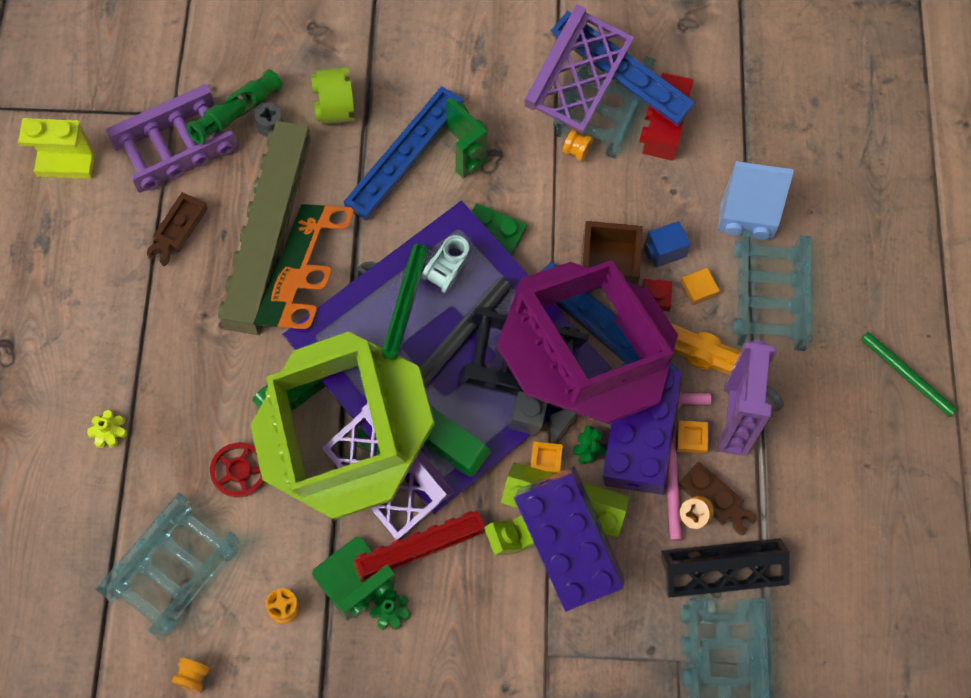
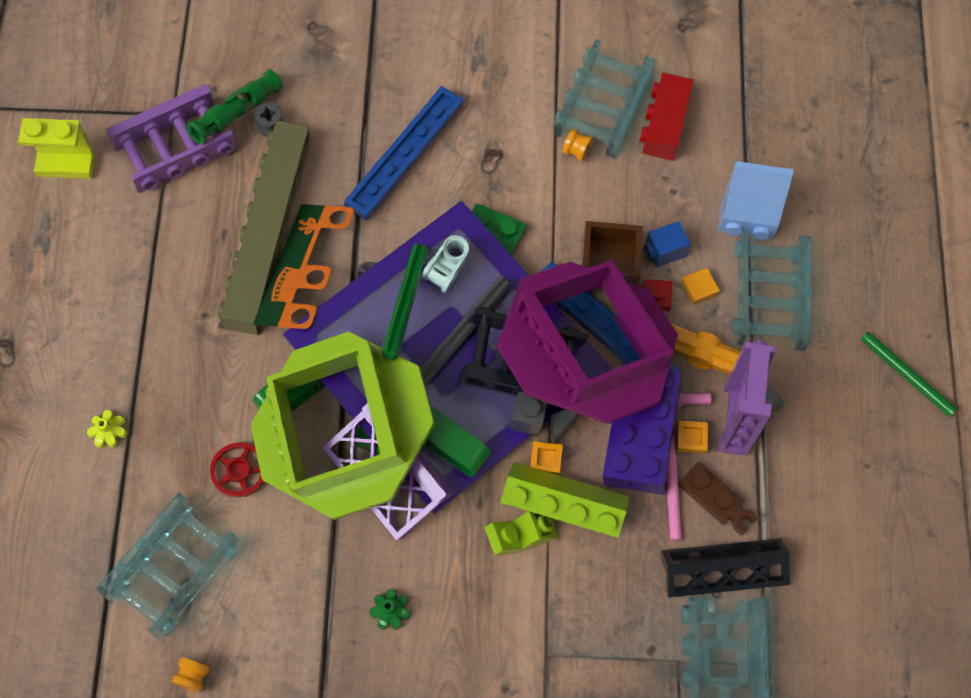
reddish brown plate [147,192,208,266] -> none
light orange wheel [266,588,299,624] -> none
lime brick [311,66,355,124] -> none
green bracket [312,537,396,621] -> none
red piece [354,510,485,582] -> none
green bracket [446,98,488,179] -> none
dark purple brick [514,466,625,612] -> none
medium lavender fence [525,4,634,133] -> none
blue plate [551,10,695,127] -> none
green plant [573,425,607,464] -> none
light orange wheel [680,496,714,529] -> none

